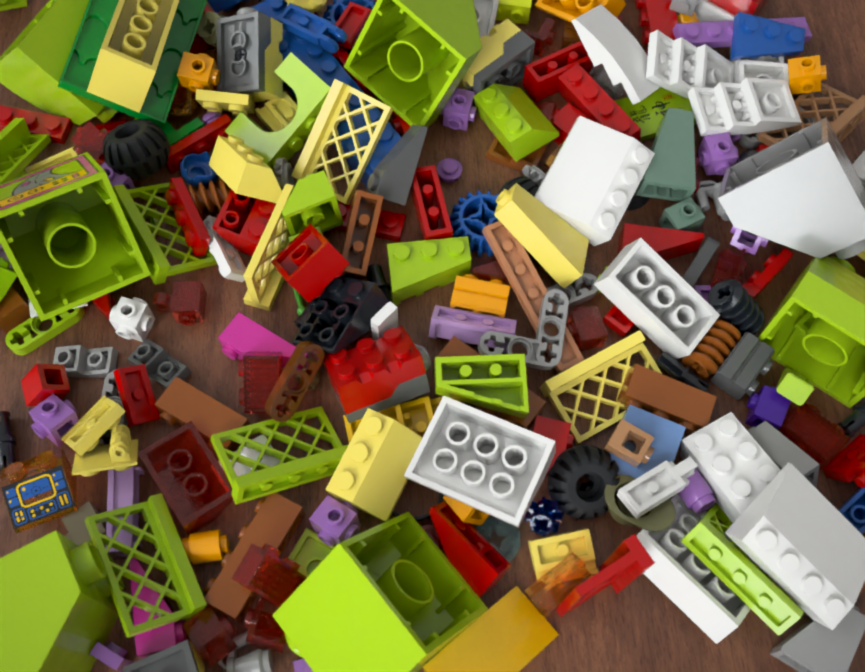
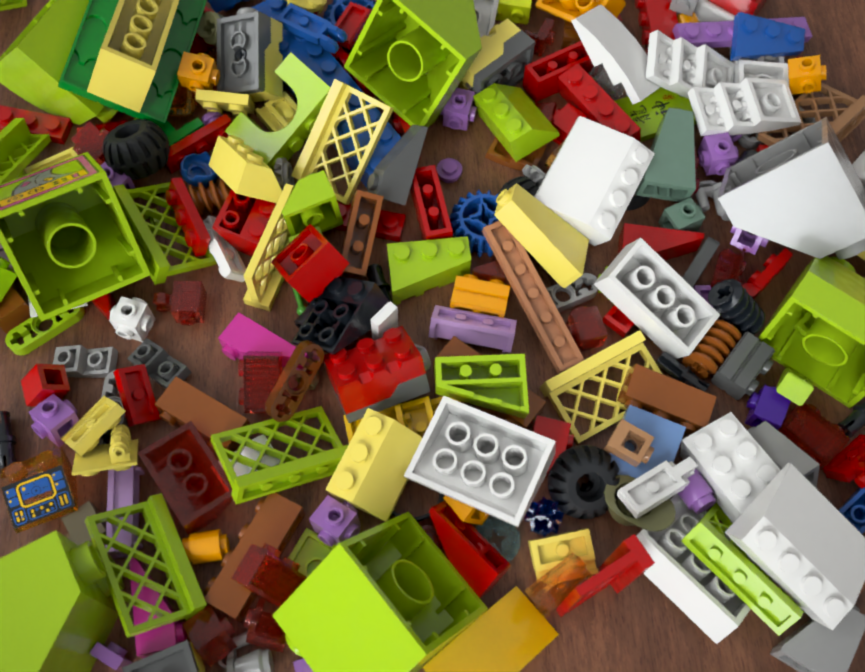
light grey beam [478,289,569,370] -> none

